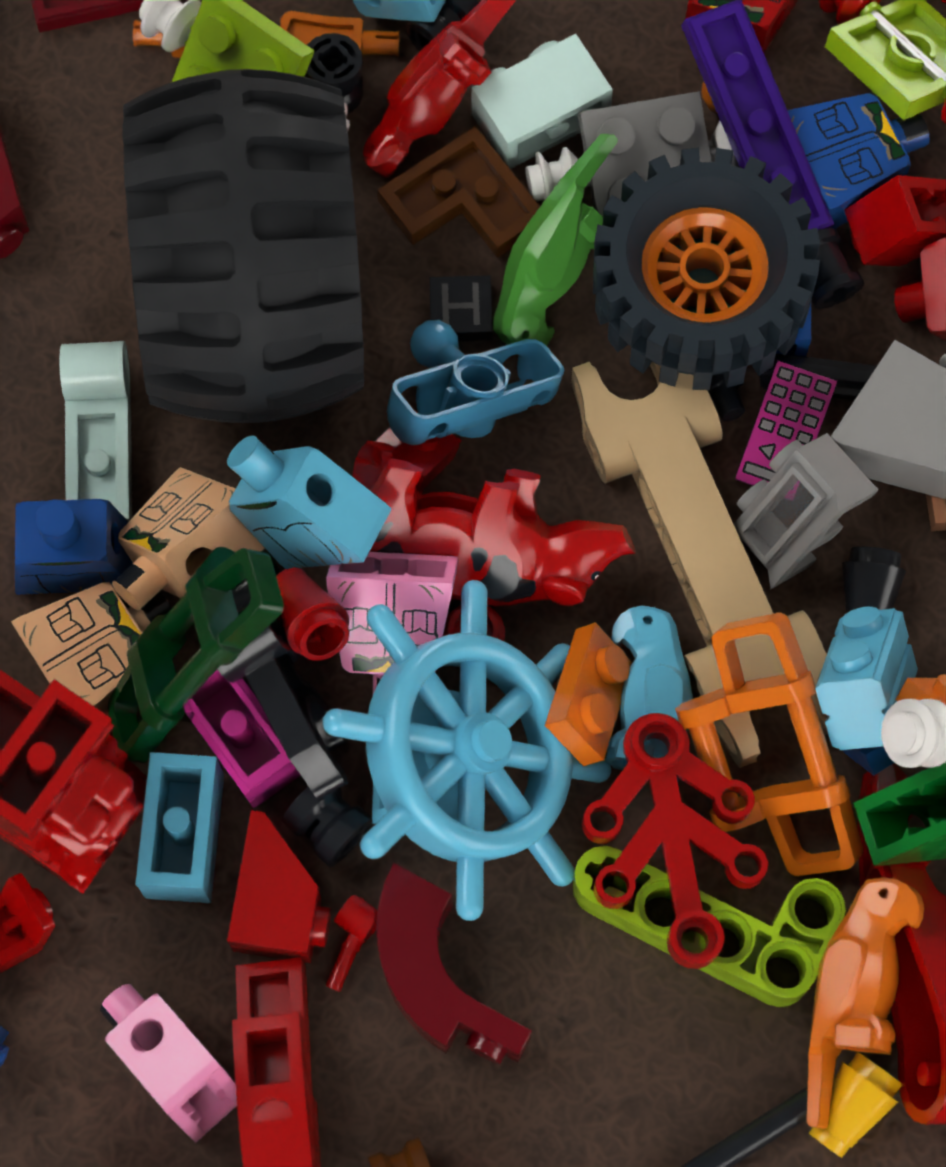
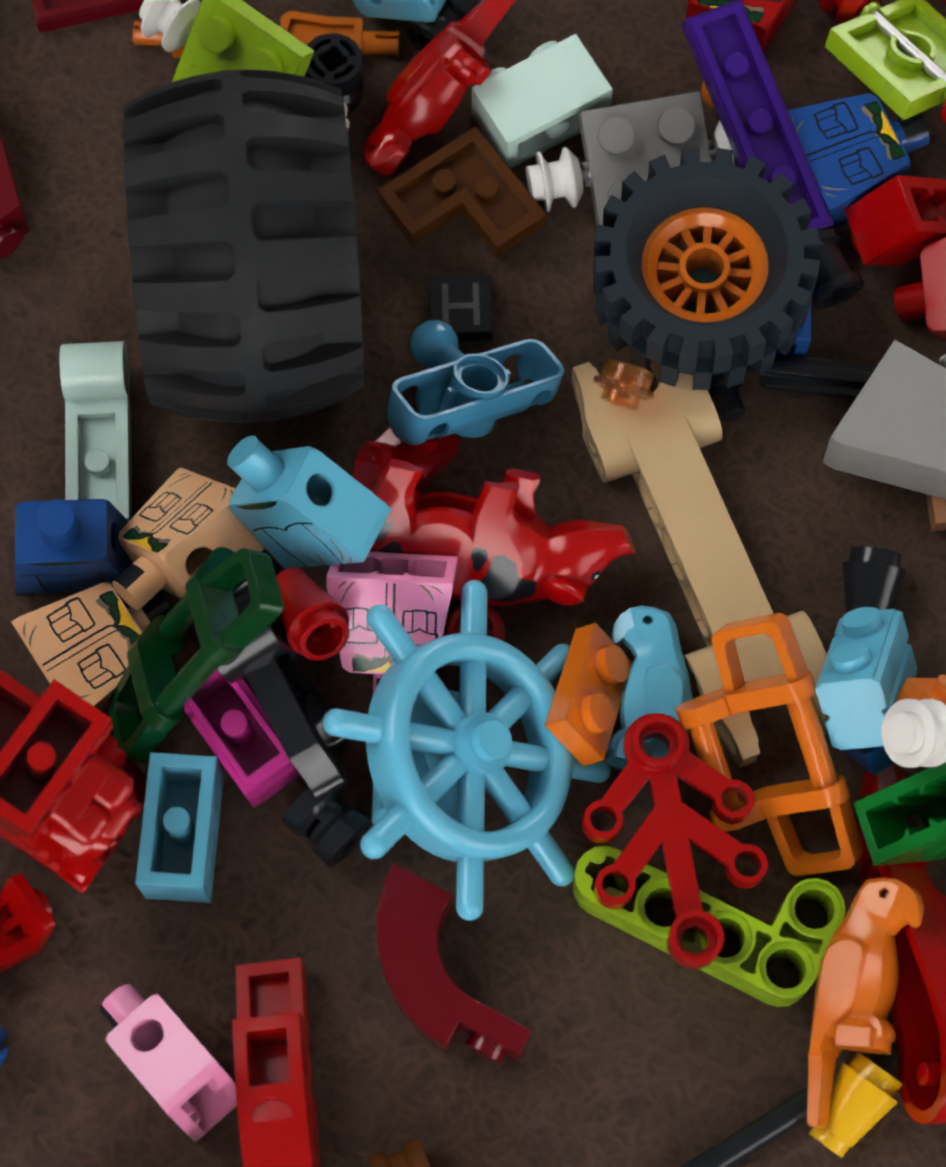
red slope [227,810,331,963] -> none
red hand [325,895,377,992] -> none
bright green animal [493,134,618,346] -> none
light grey window [734,433,879,590] -> none
tile [735,361,837,501] -> none
none -> clear orange plate [593,359,655,410]

